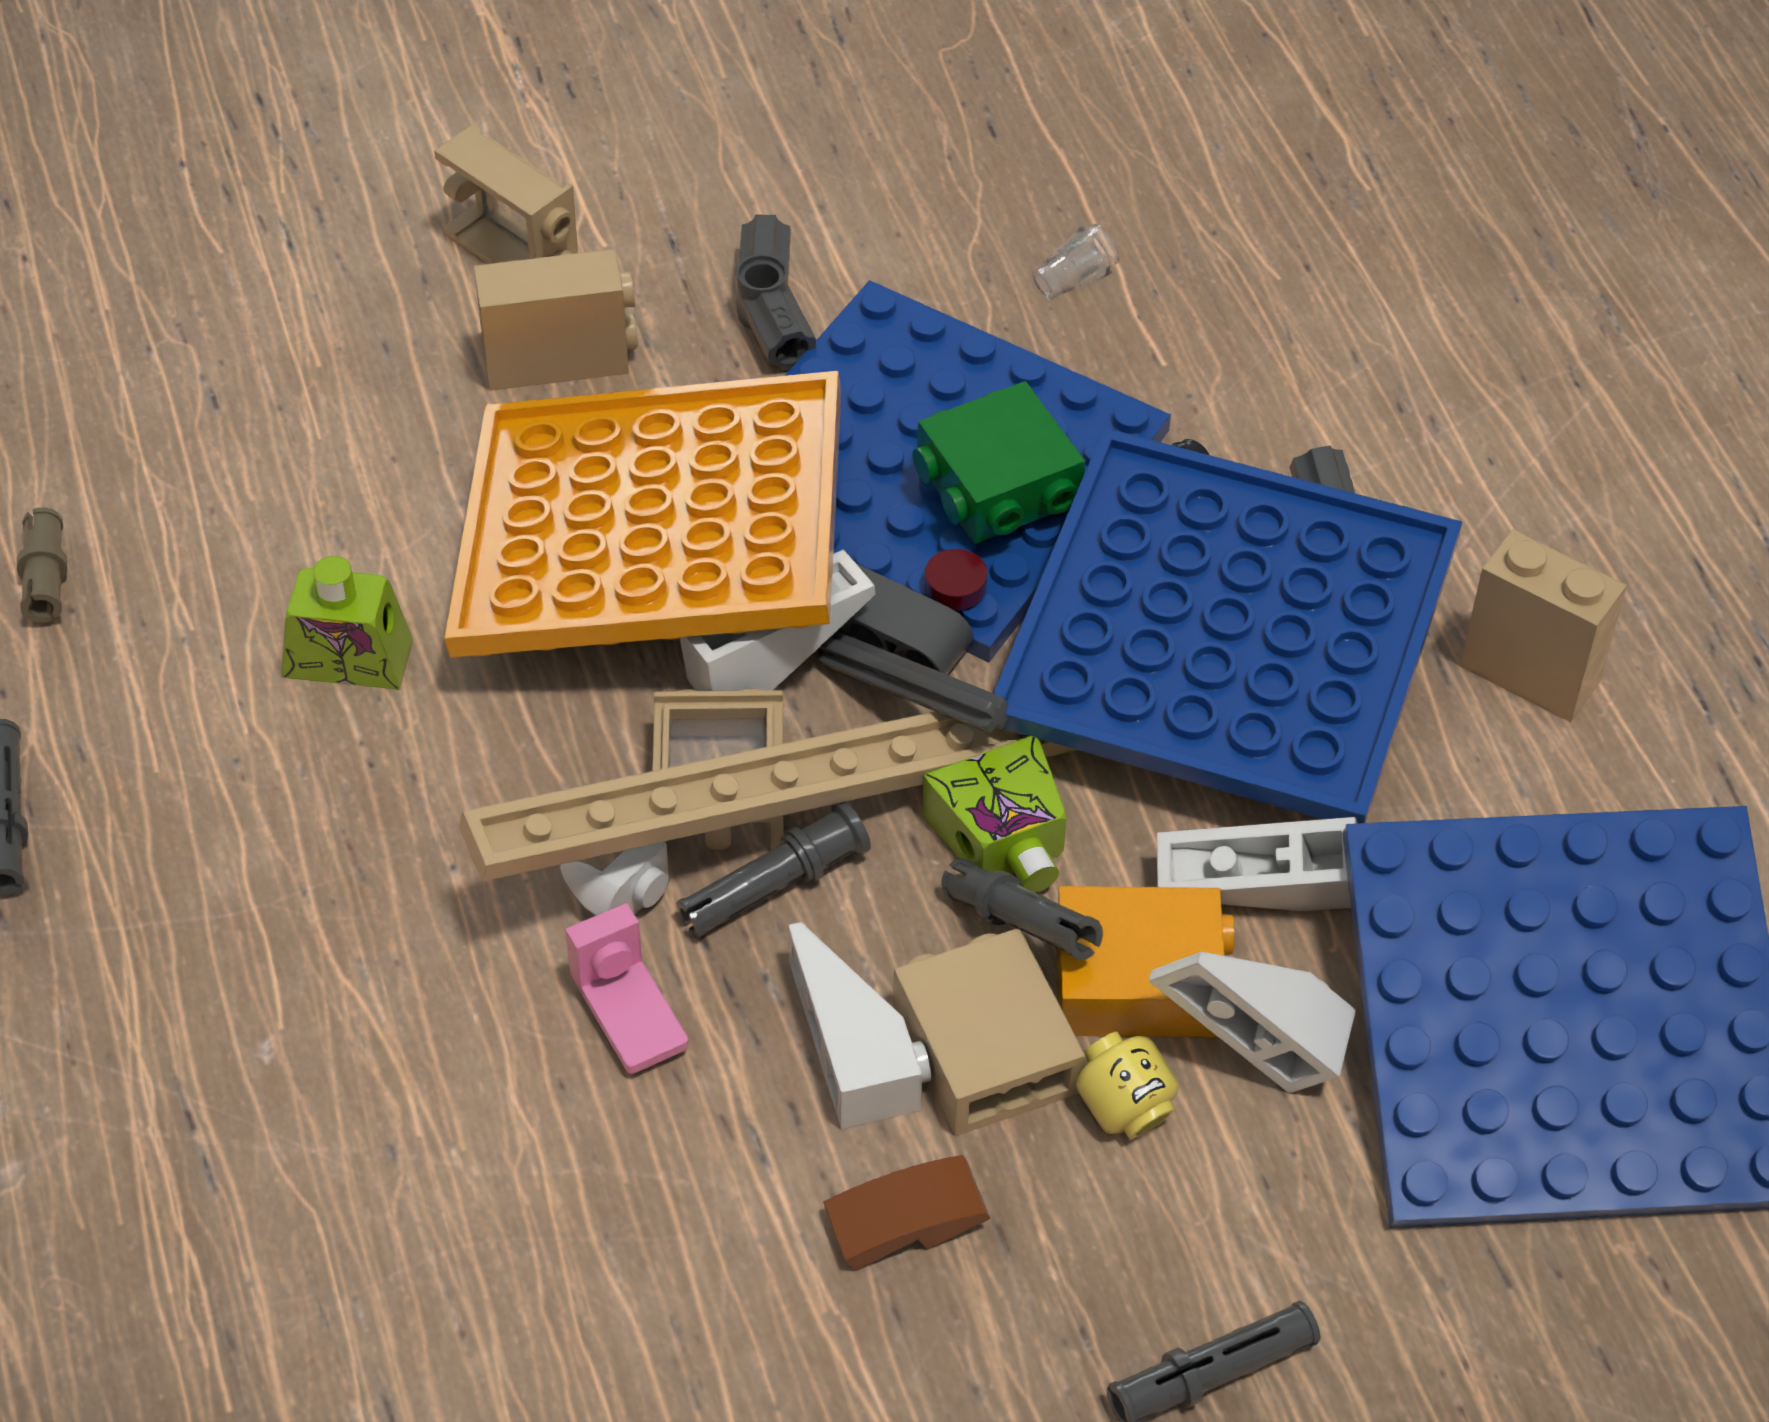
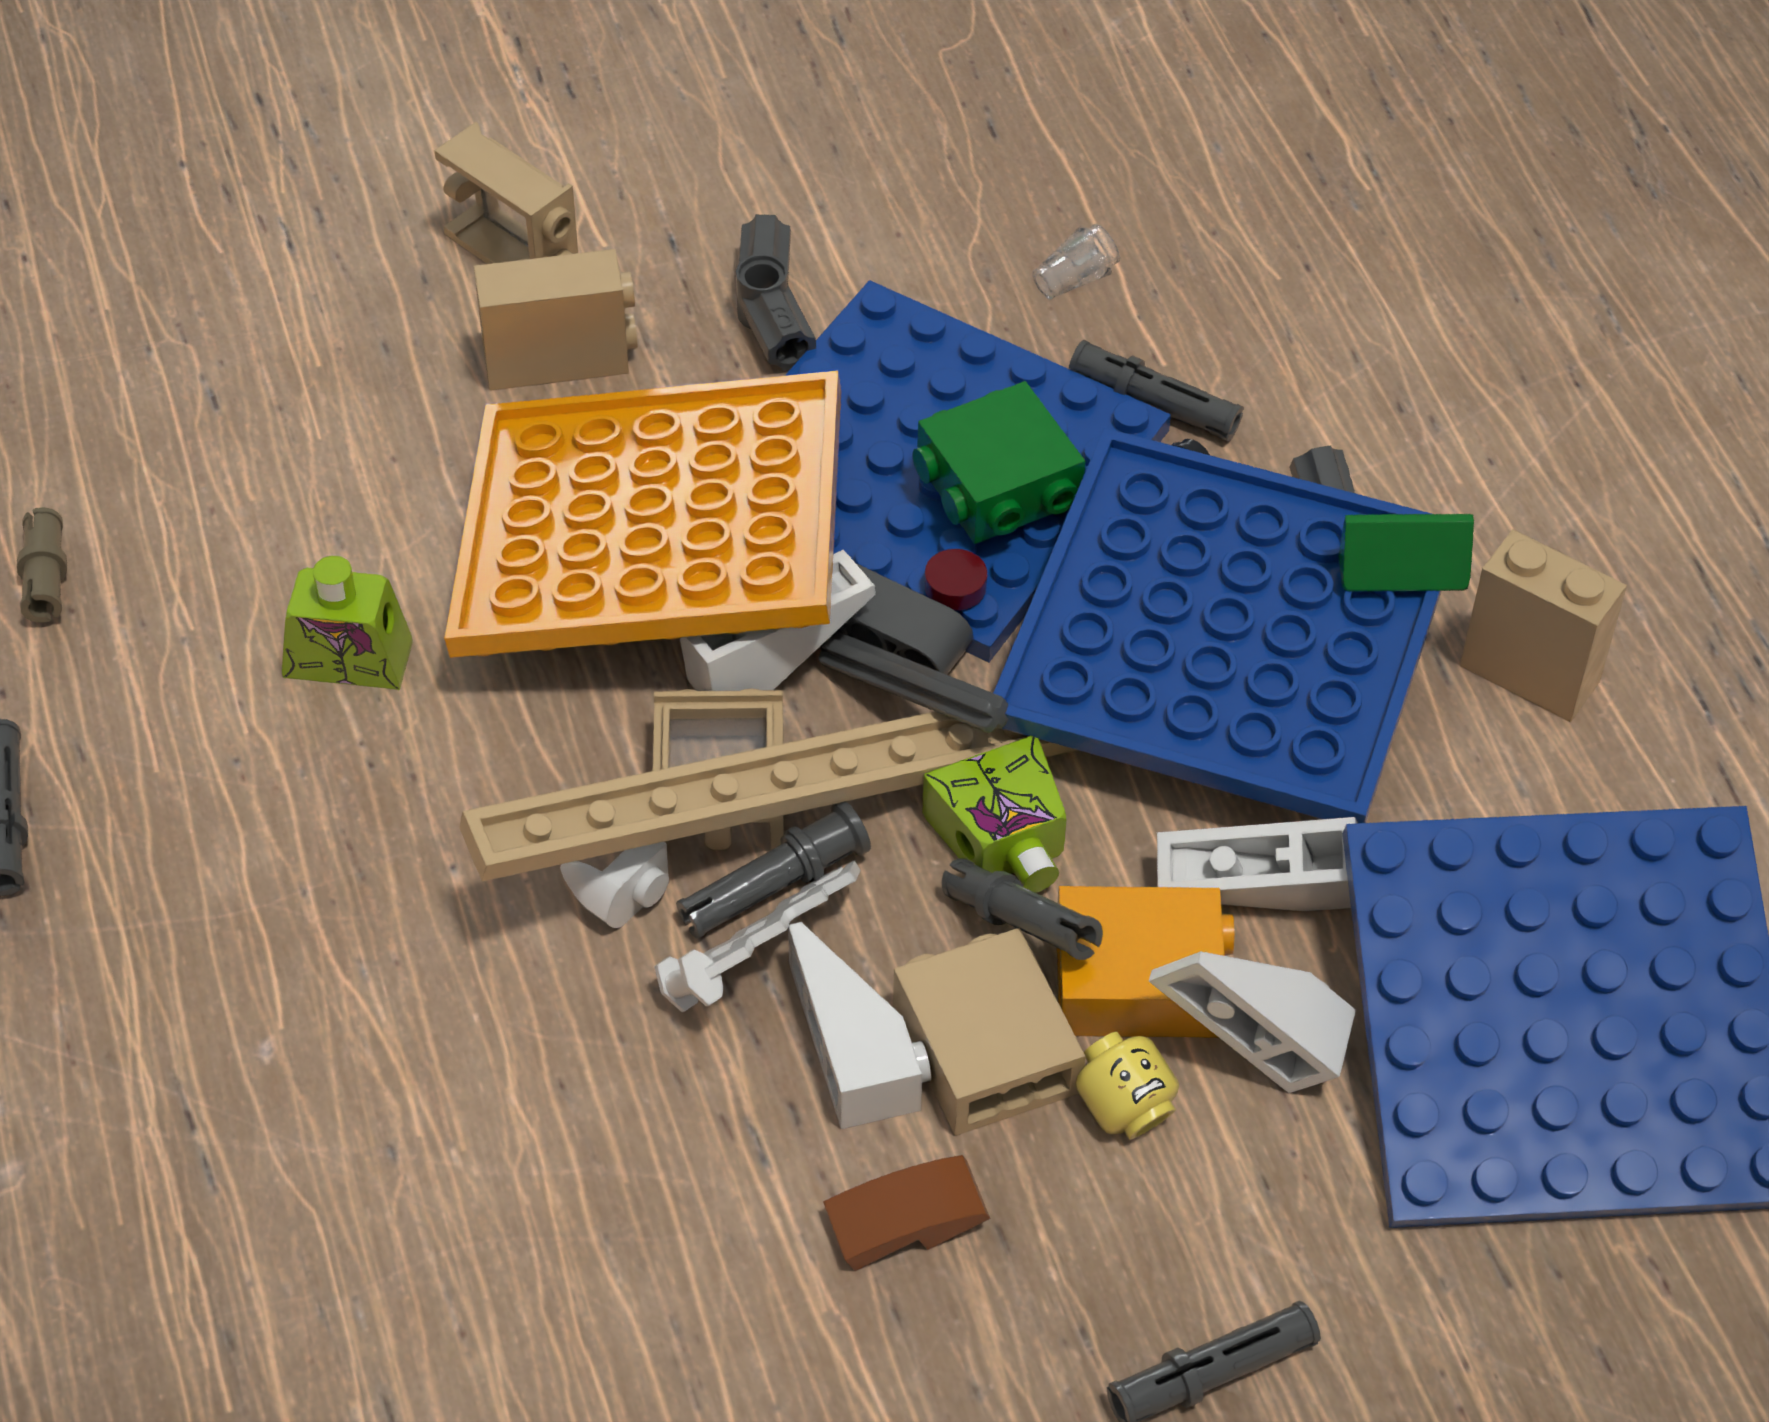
bright pink bracket [565,902,688,1074] -> none
none -> white piece [654,861,861,1012]
none -> dark grey pin [1069,340,1244,442]
none -> green slope [1339,514,1474,591]

